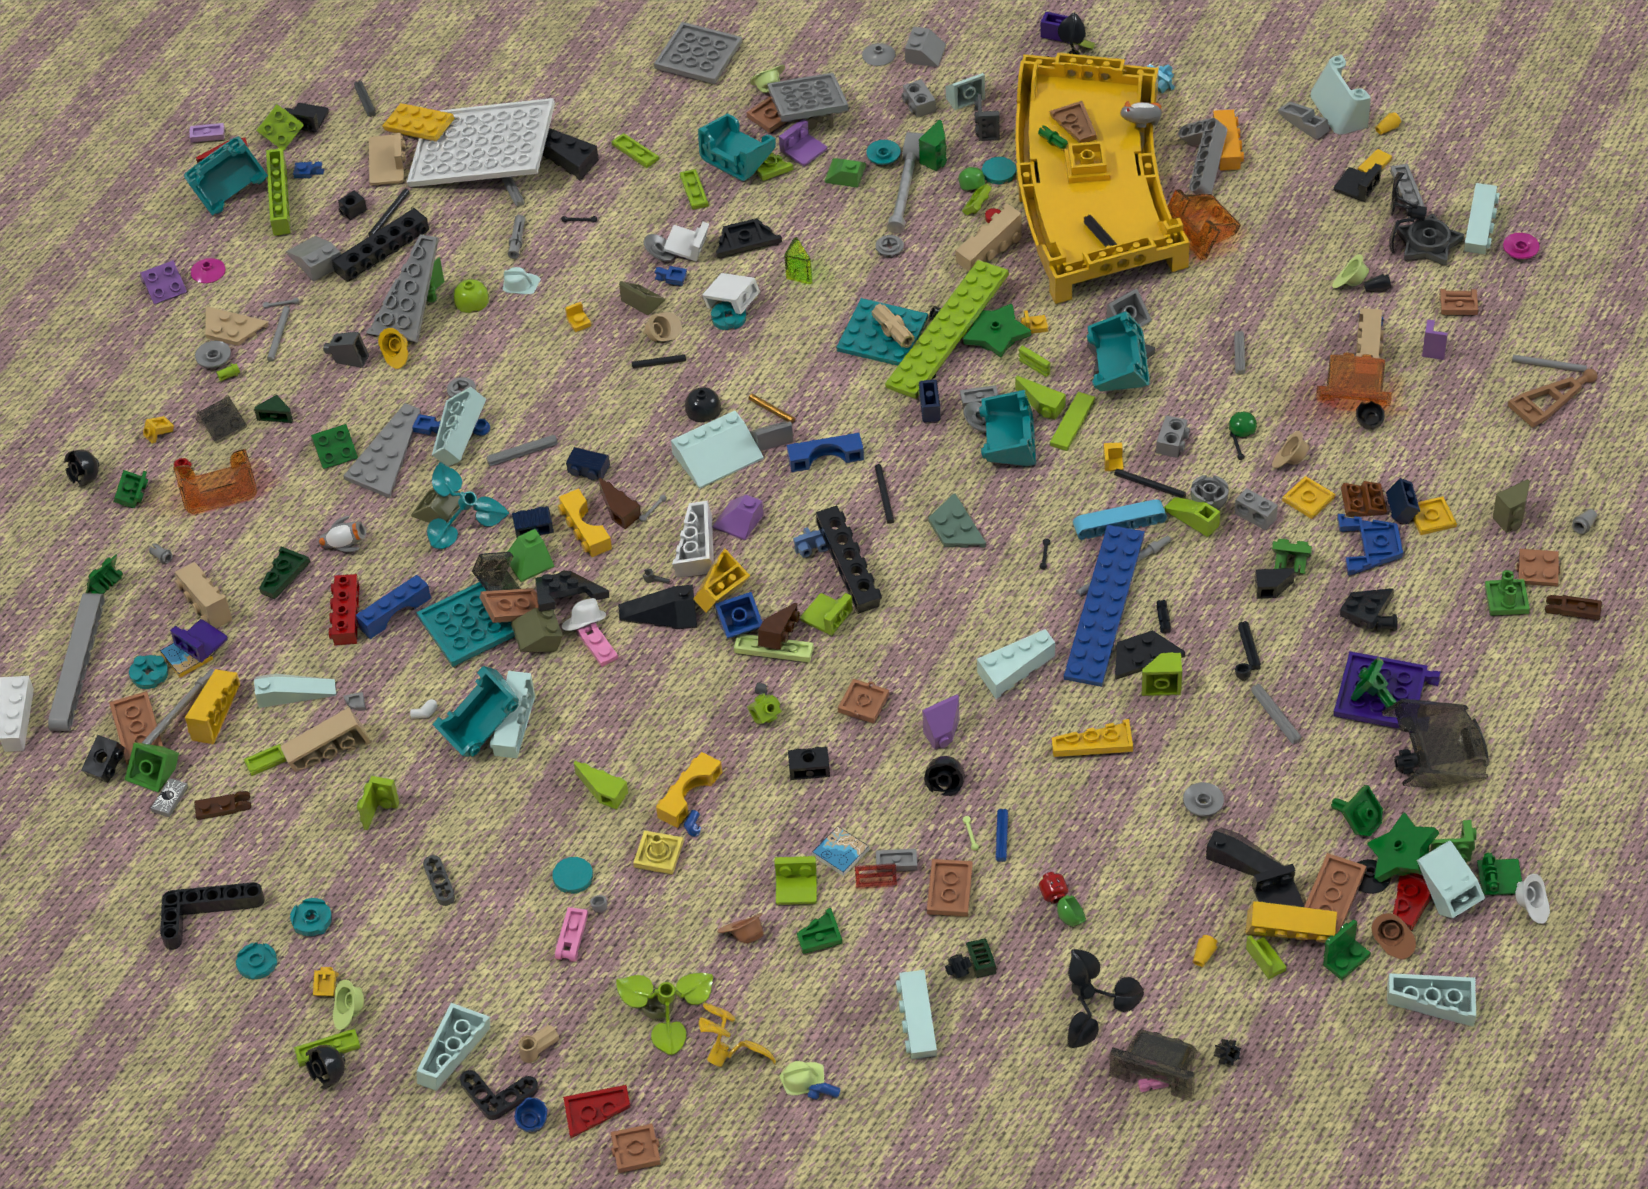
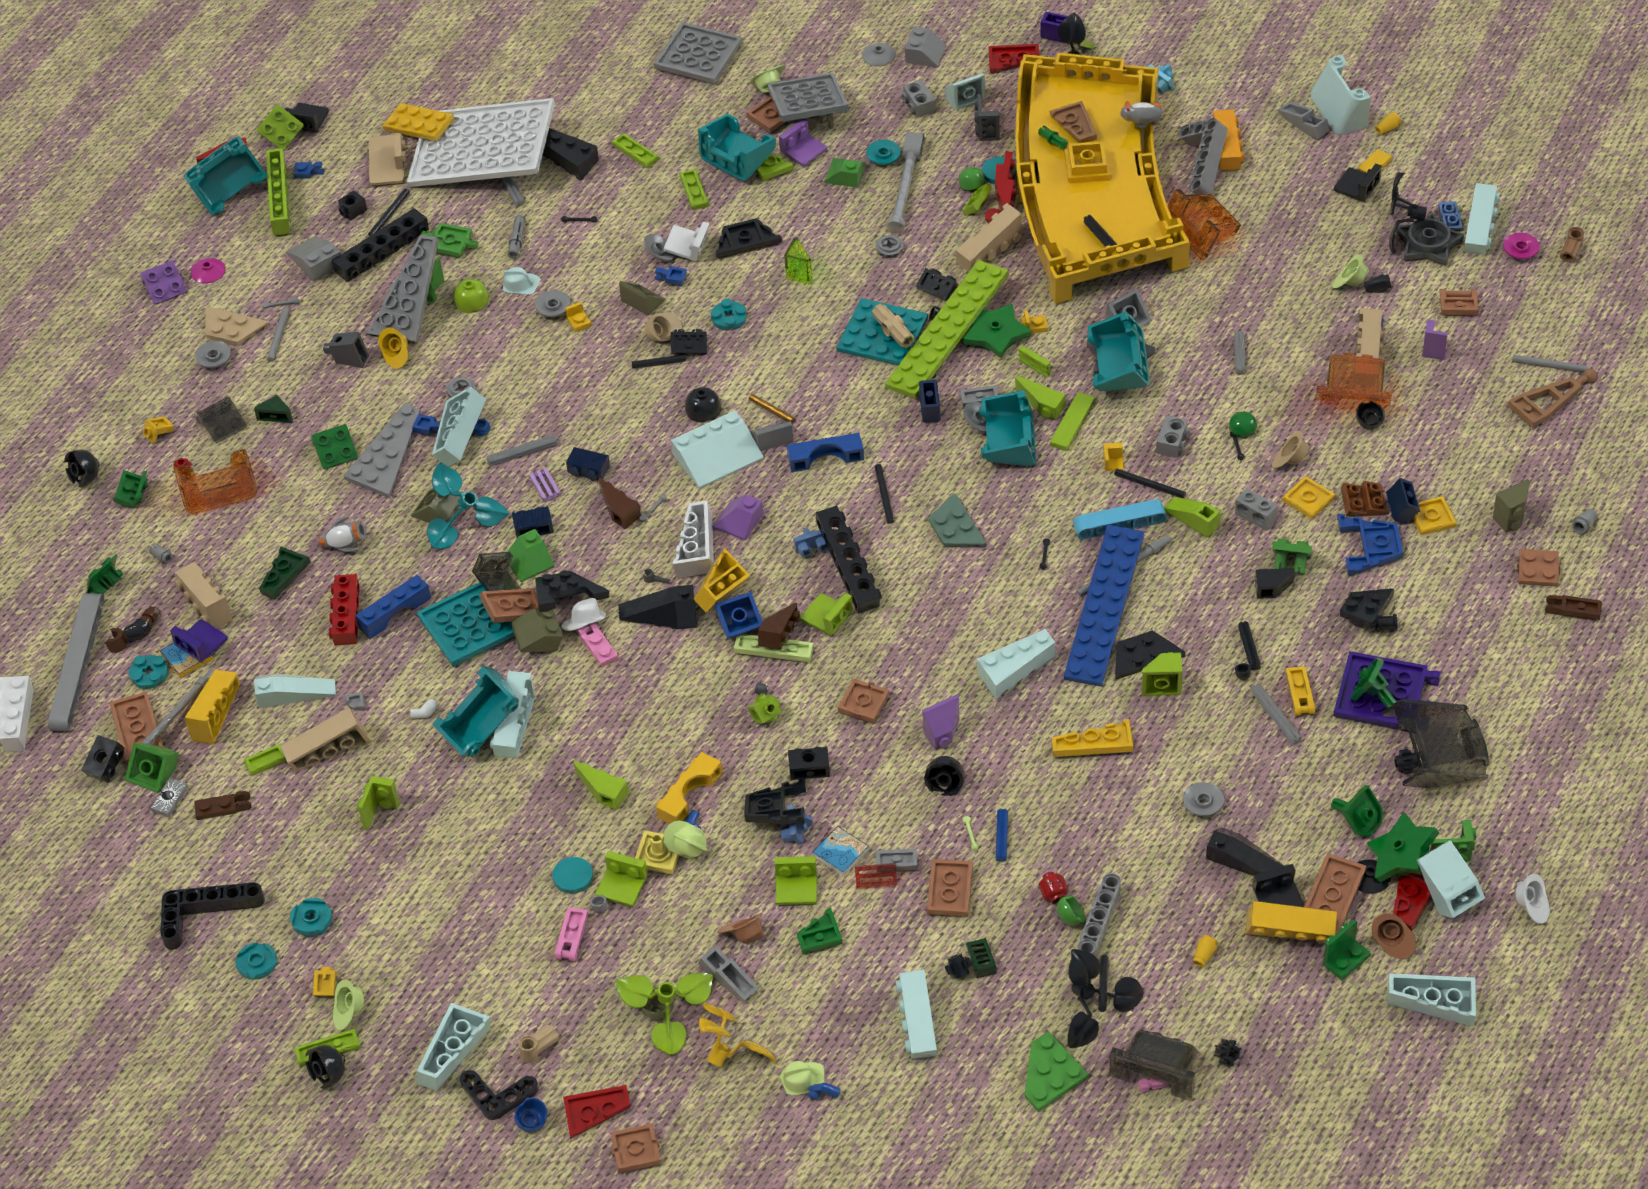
lavender plate [190,123,225,143] -> none
lime pin [216,363,240,382] -> none
dark grey axle [354,80,376,117] -> none
dark grey beam [423,855,455,906] -> none
yellow arch [558,488,612,557] -> none
white panel [702,273,760,314] -> none
green slope [919,120,947,171] -> none
black axle [1156,600,1171,633] -> none
light grey cylinder [1191,475,1229,510] -> none
lime panel [1246,935,1287,980] -> none
light grey plate [1390,164,1427,218] -> none
green hinge [1477,853,1522,895] -> none
bright green plate [1484,570,1530,616] -> none
none -> piece [105,606,161,653]
none -> bright green plate [421,223,479,258]
none -> lavender tile [529,468,561,503]
none -> light grey dish [535,290,570,317]
none -> lime bracket [595,851,648,907]
none -> yellowish green piece [663,820,707,859]
none -> black bracket [670,329,707,354]
none -> light grey slope [698,945,759,1002]
none -> black wing [744,777,806,824]
none -> medium blue hips [781,804,813,845]
none -> black bracket [916,268,959,302]
none -> red wing [988,44,1039,73]
none -> red slope [995,151,1017,211]
none -> bright green plate [1025,1031,1089,1112]
none -> light grey beam [1078,873,1121,958]
none -> black bar [1098,955,1109,1012]
none -> yellow plate [1285,666,1315,716]
none -> medium blue slope [1438,201,1462,230]
none -> medium nougat piece [1560,227,1584,263]

